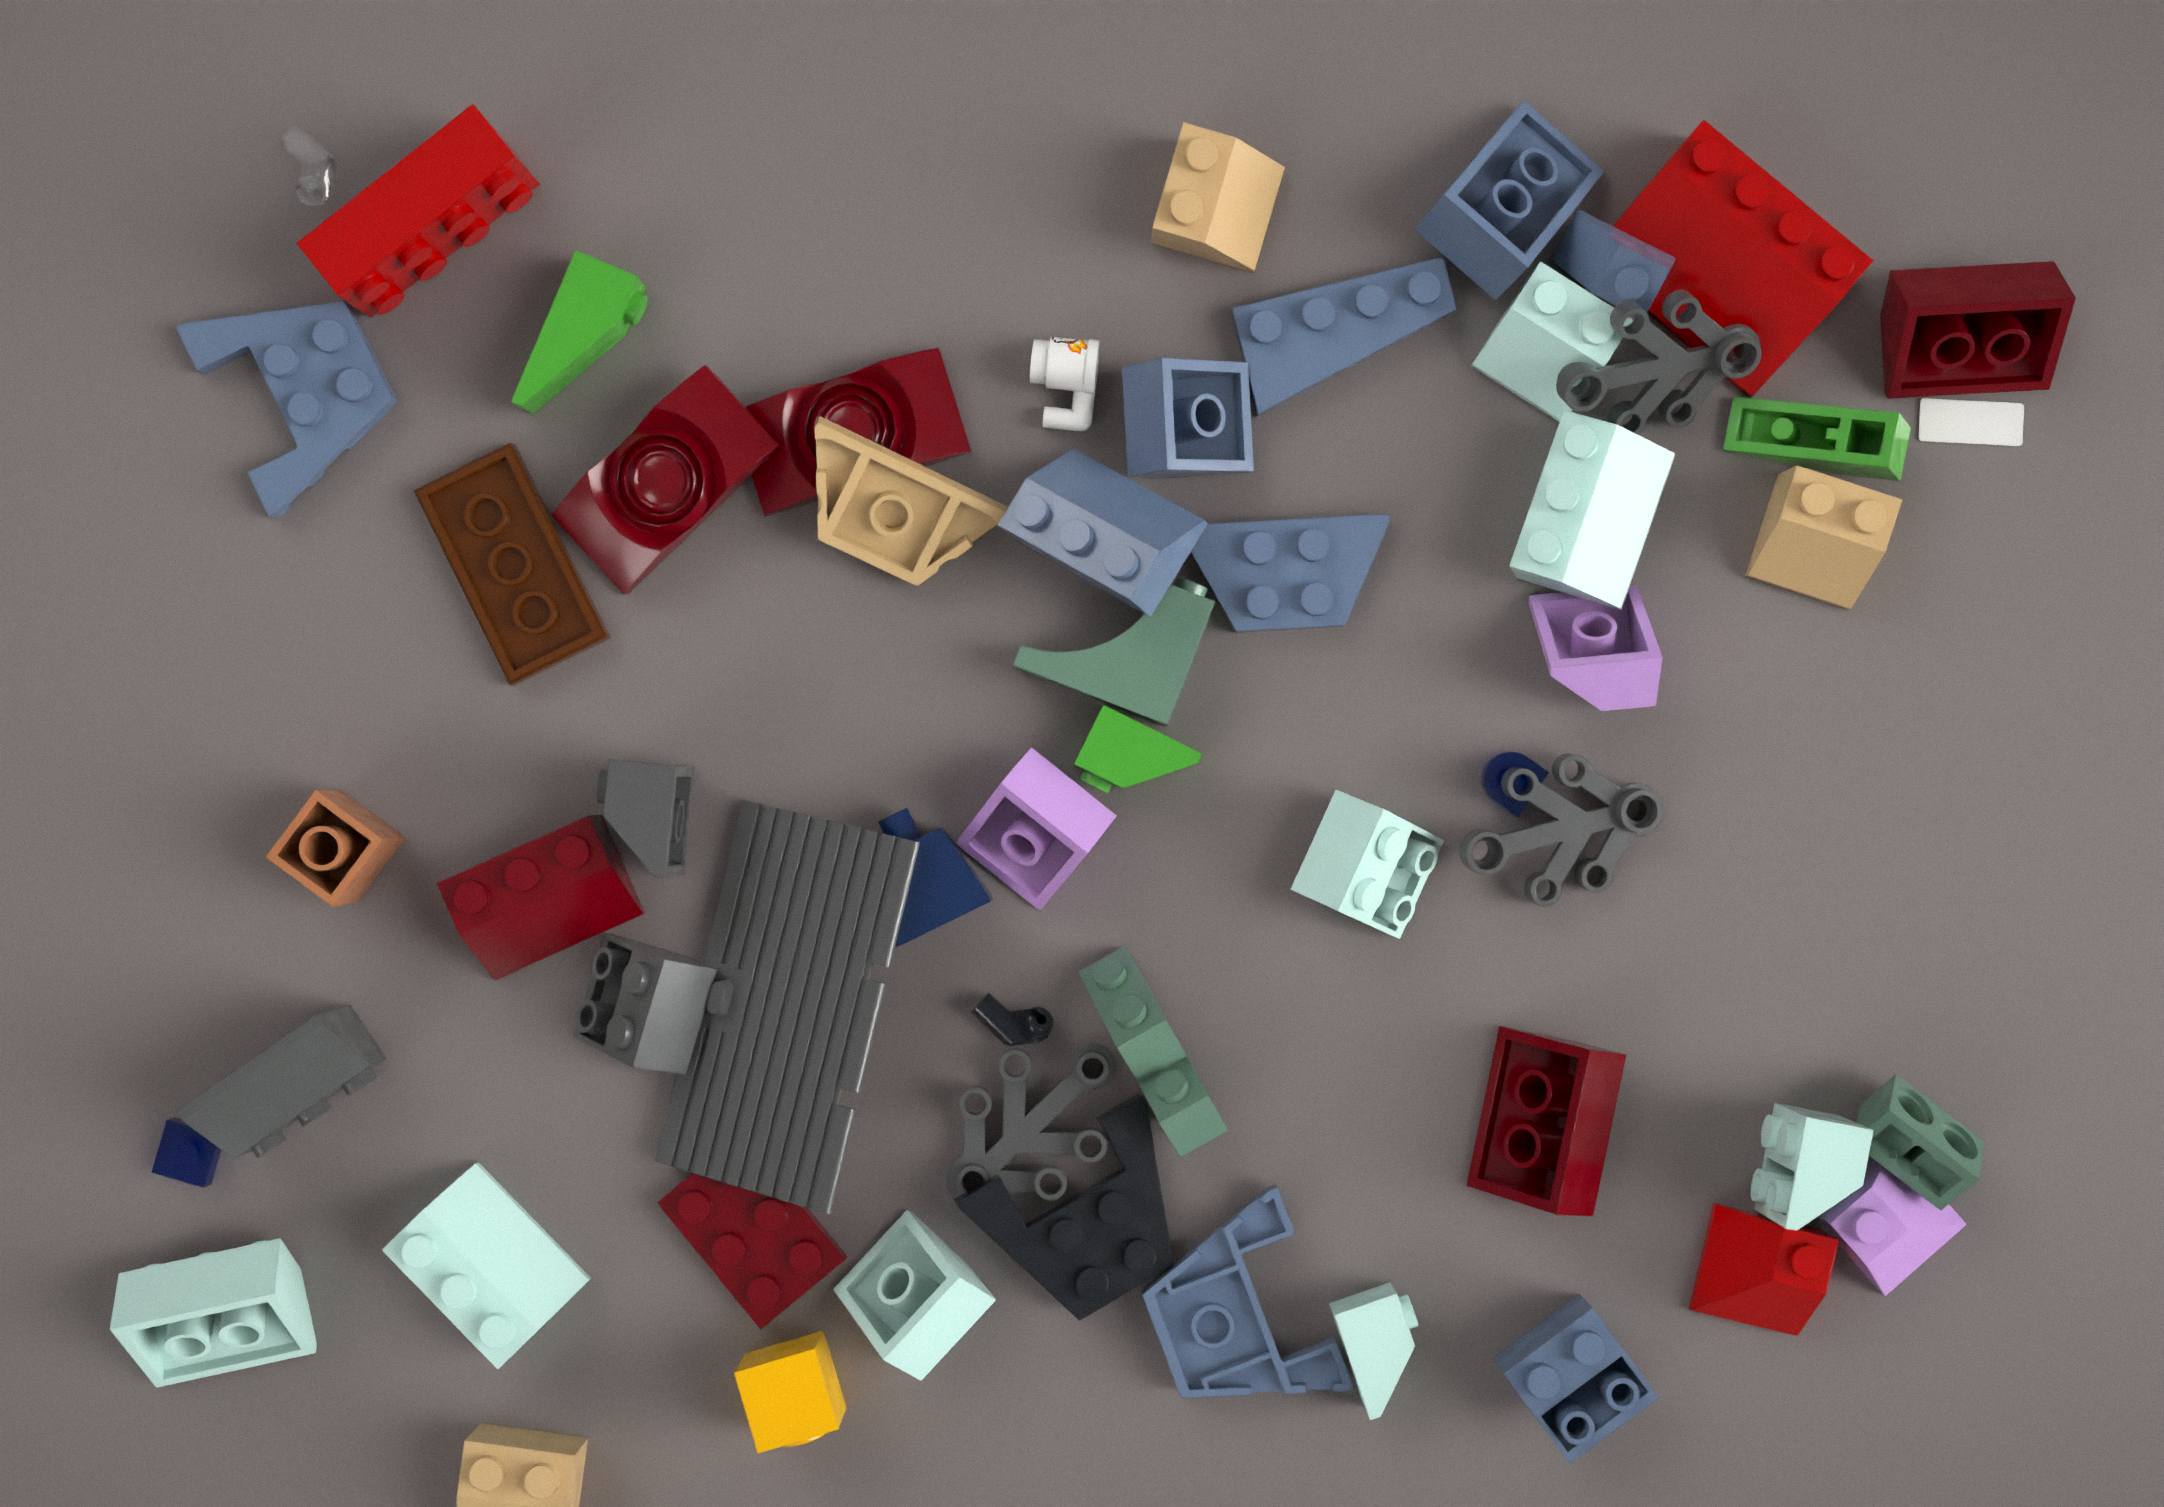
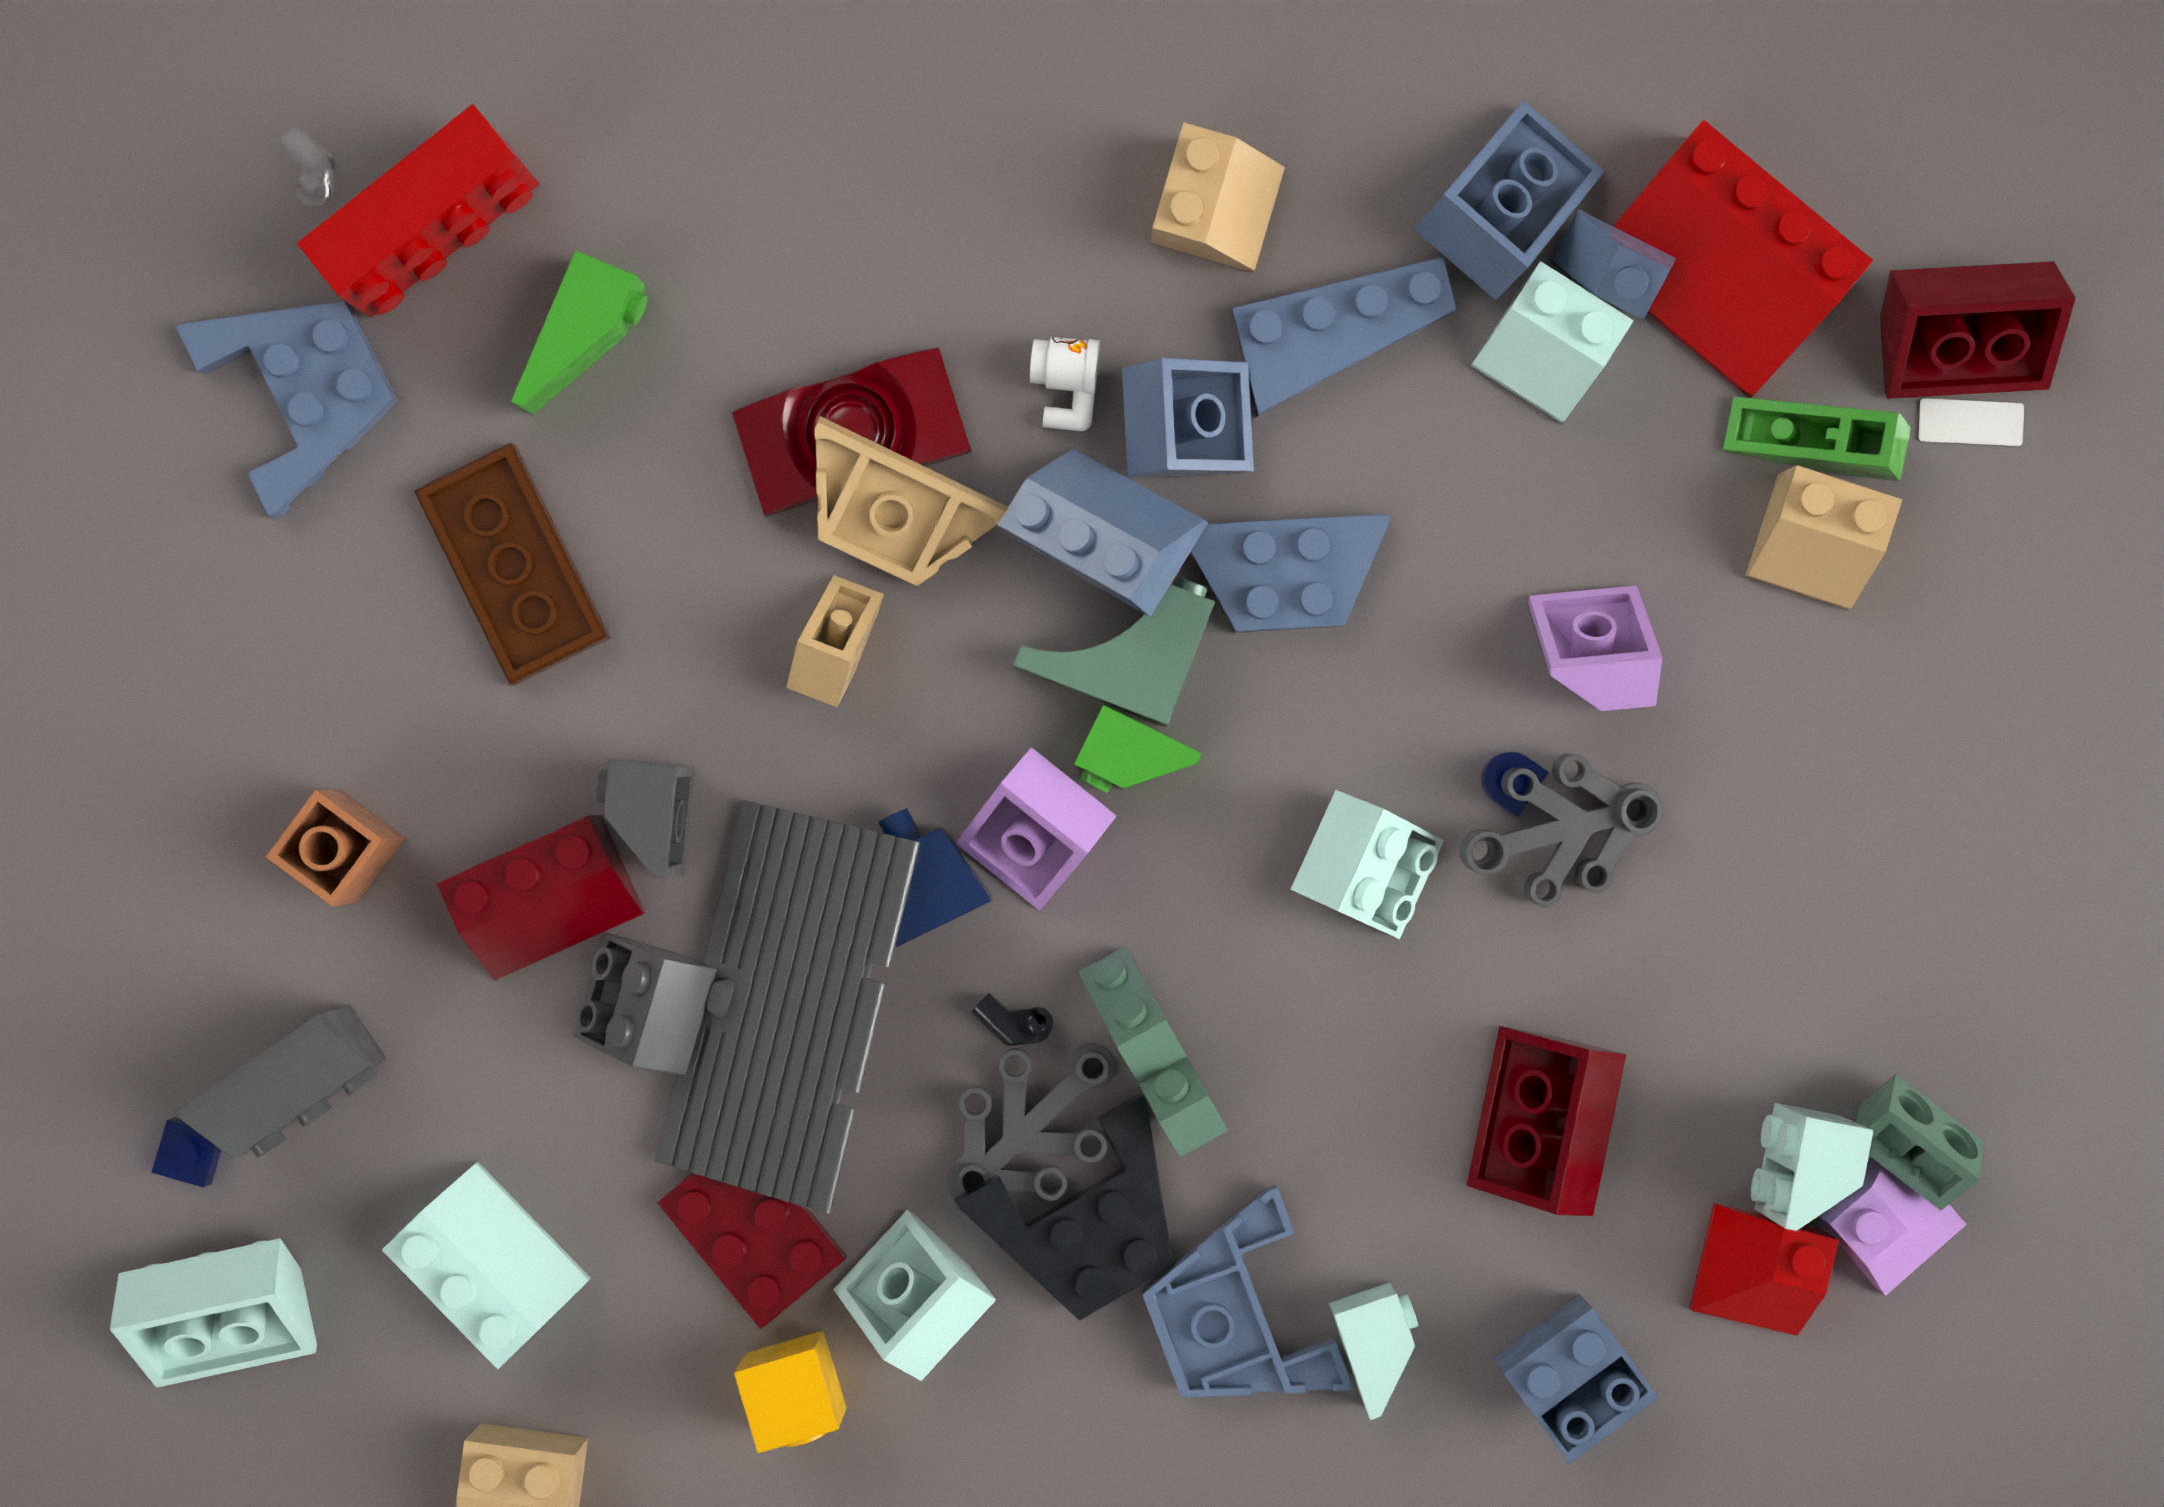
dark red slope [551,365,781,595] -> none
light aqua slope [1509,410,1675,610] -> none
dark grey plant [1556,290,1762,435] -> none
none -> tan slope [786,575,884,707]

